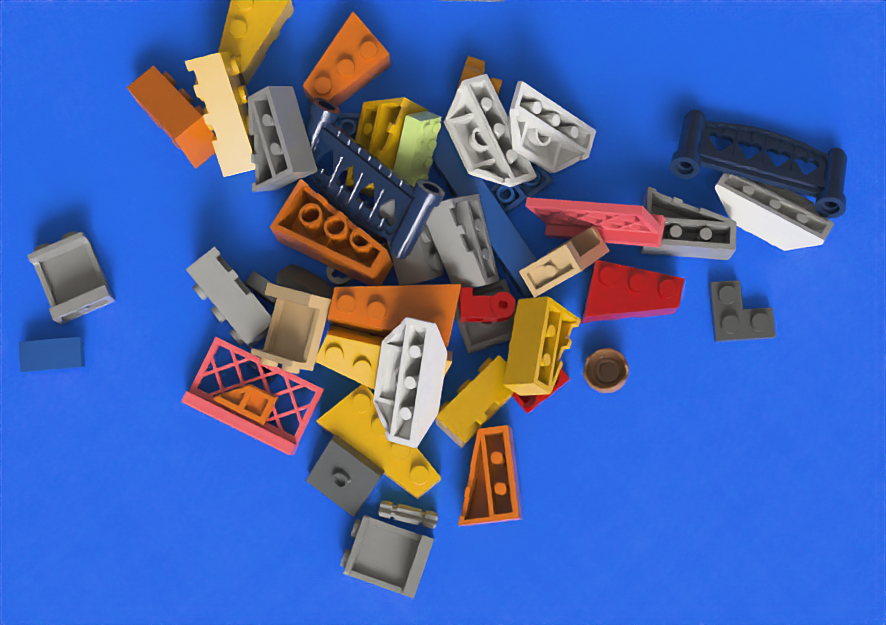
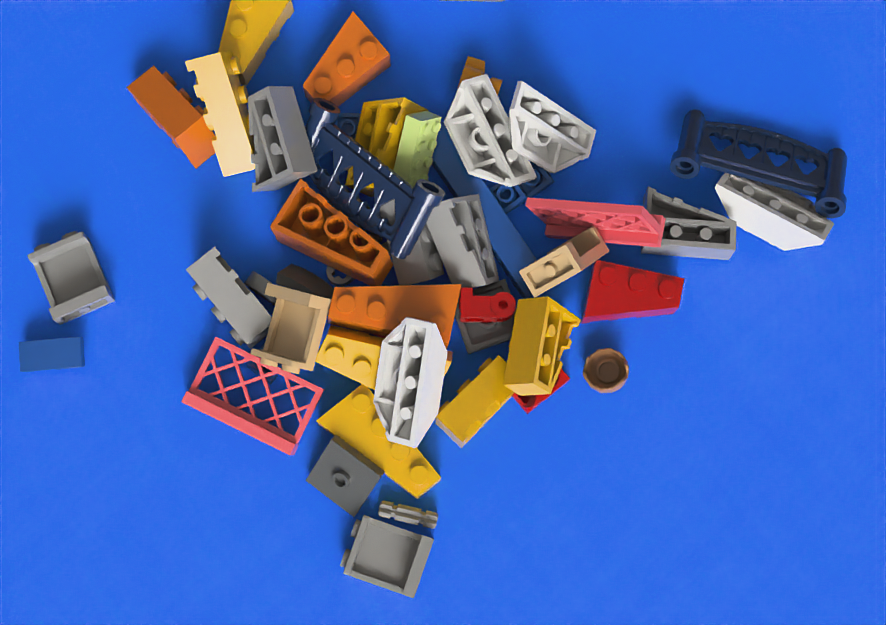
orange tile [213,384,279,425] -> none
orange wedge [458,425,523,527] -> none
dark grey plate [709,280,776,343] -> none

